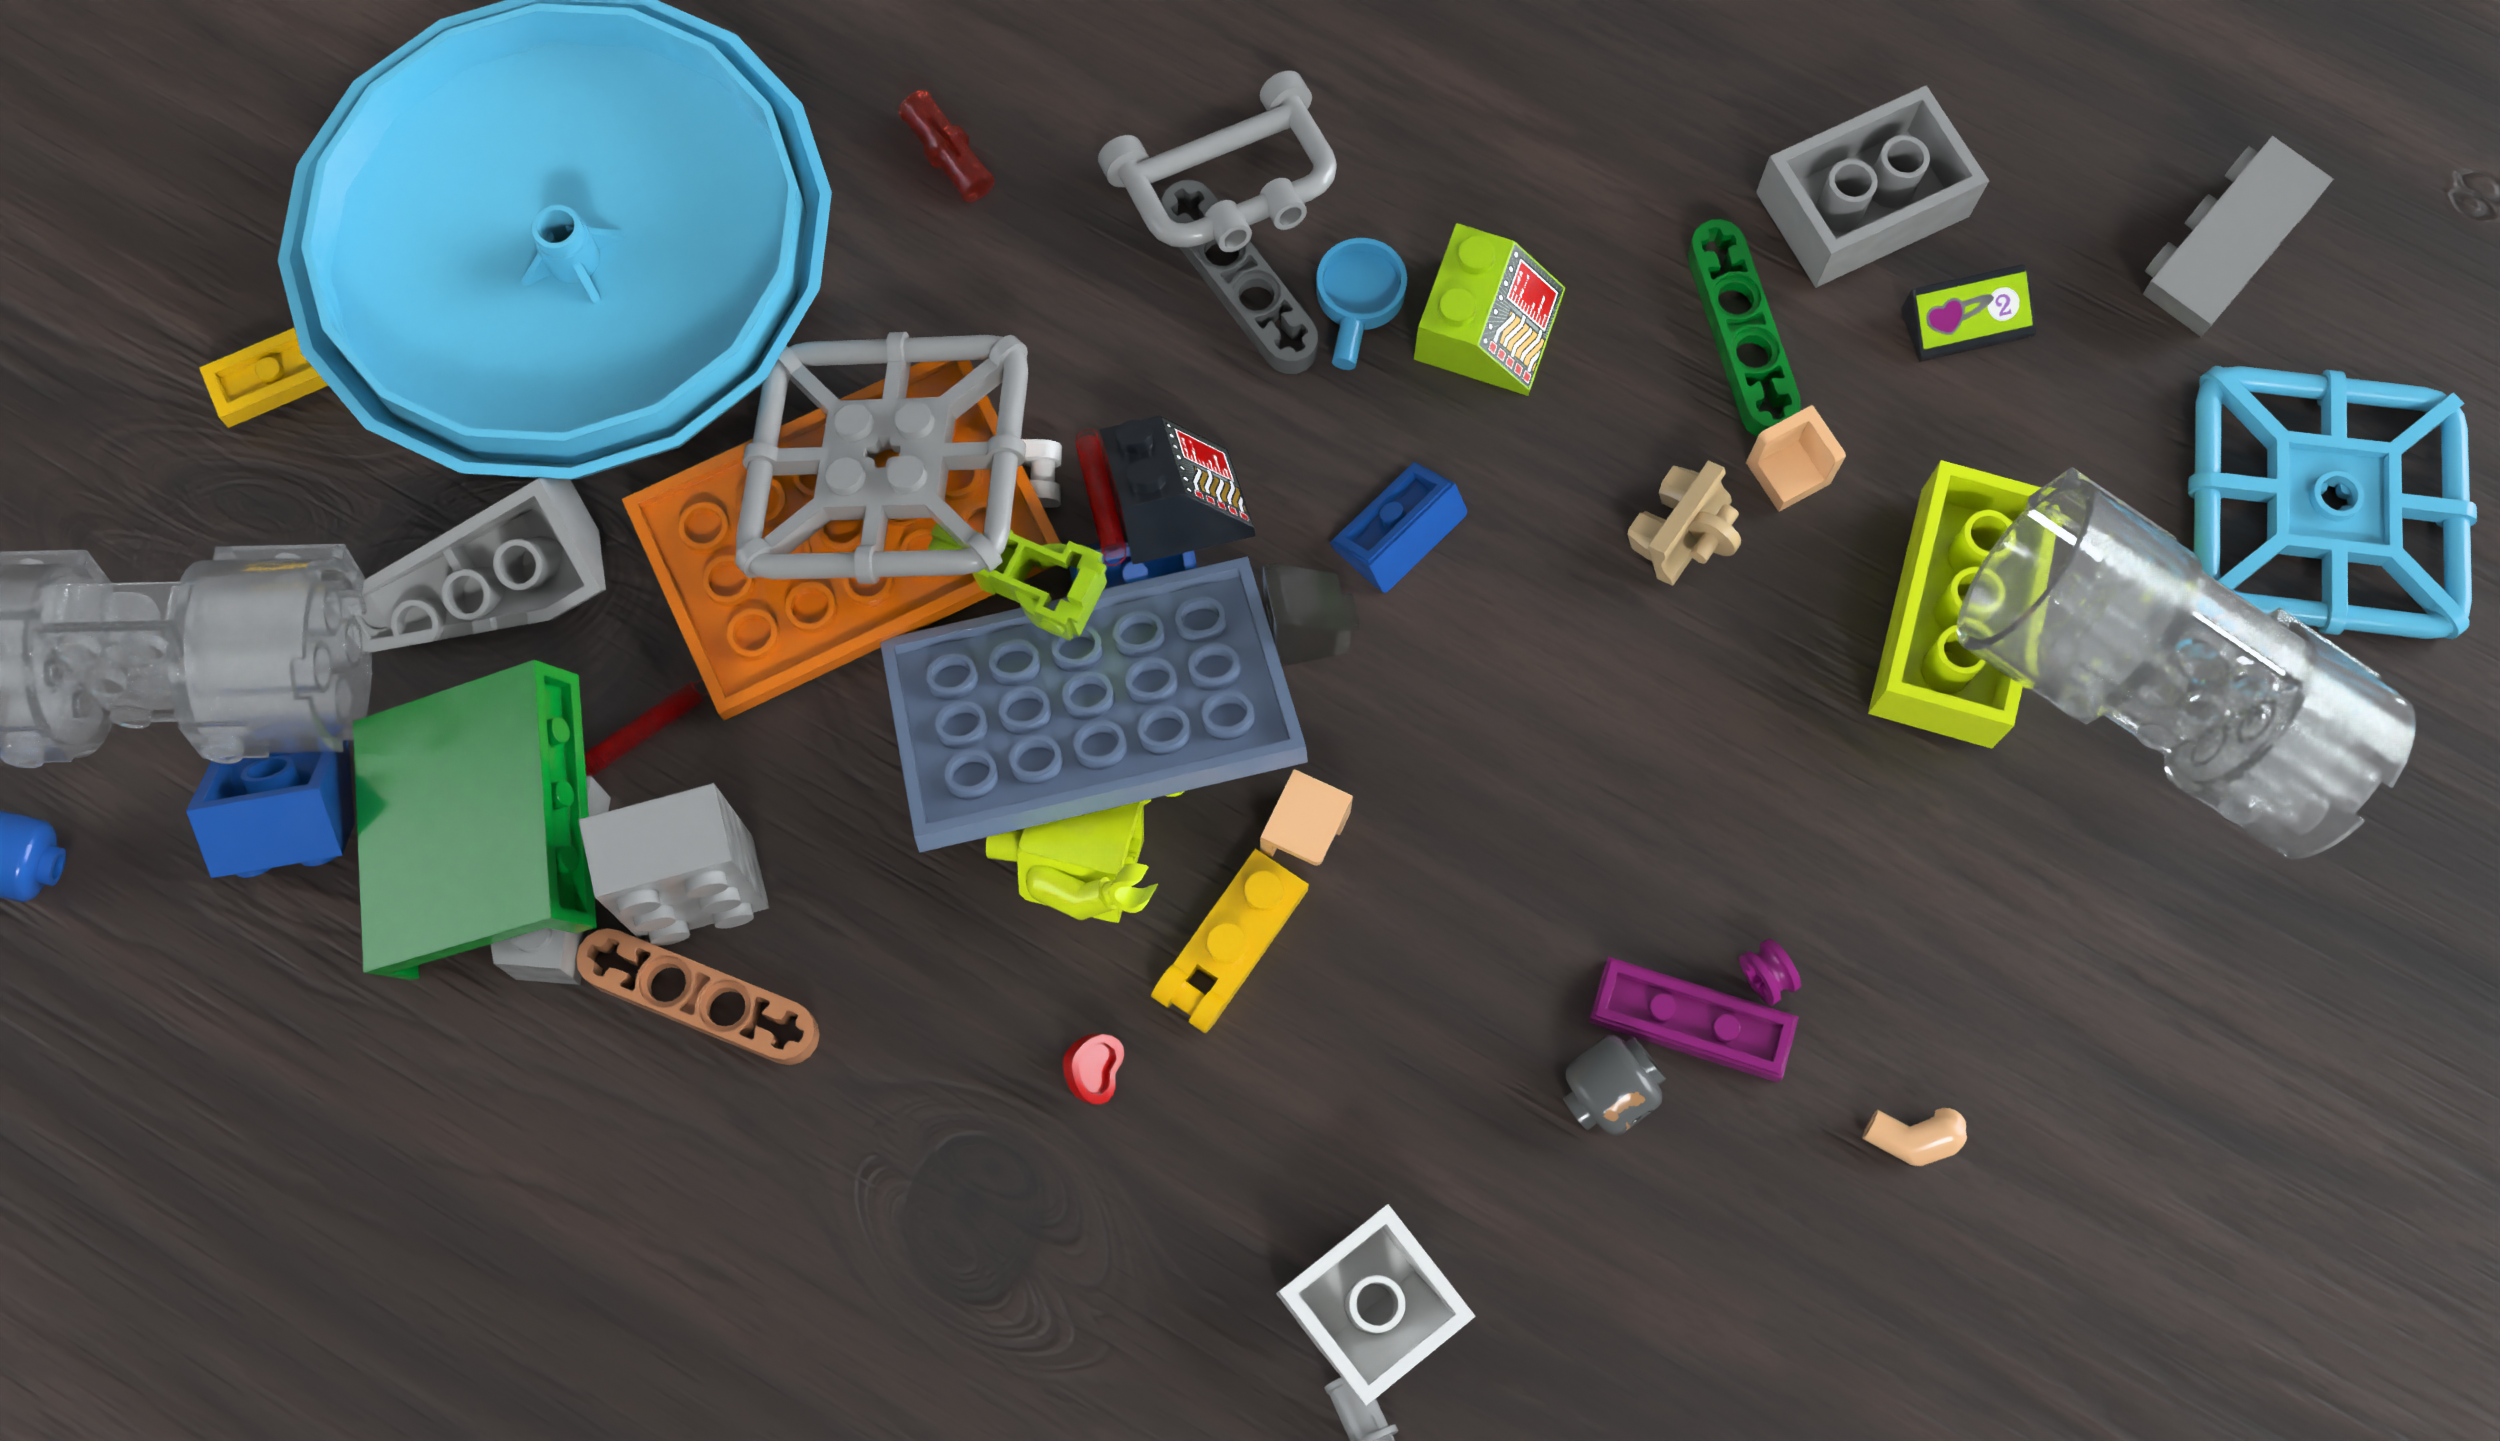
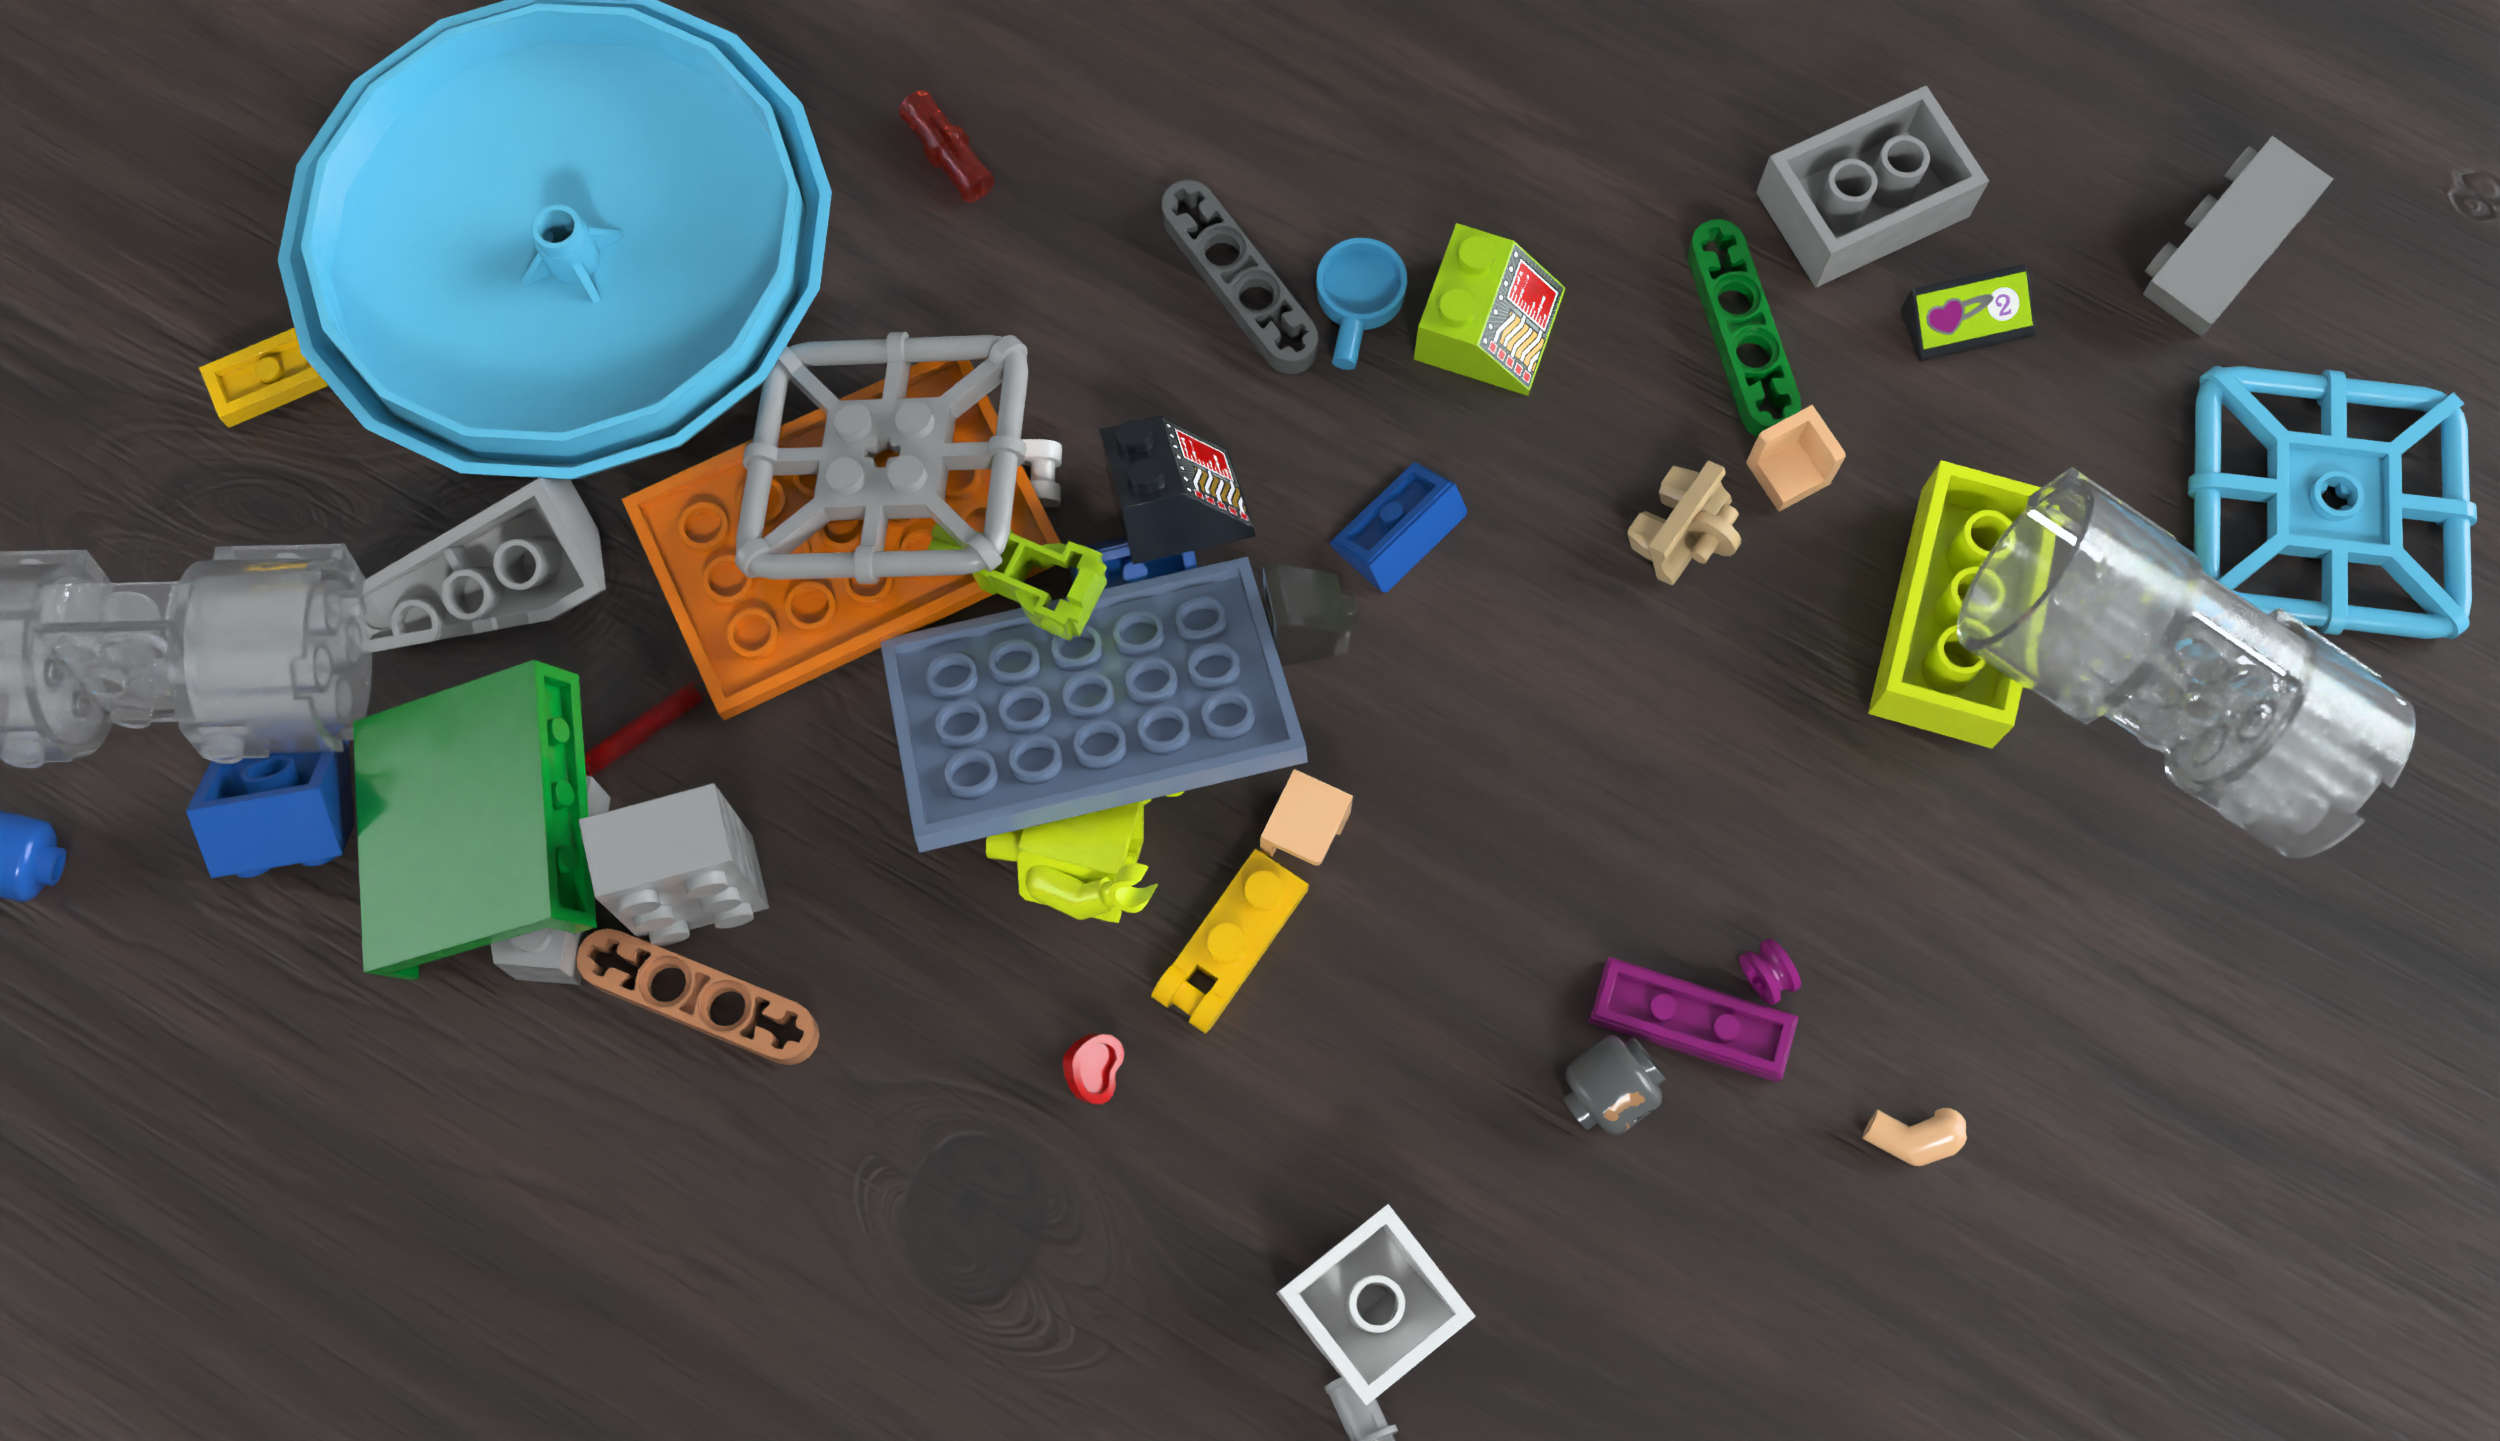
red piece [1075,429,1126,566] -> none
light grey bar [1098,71,1337,252] -> none

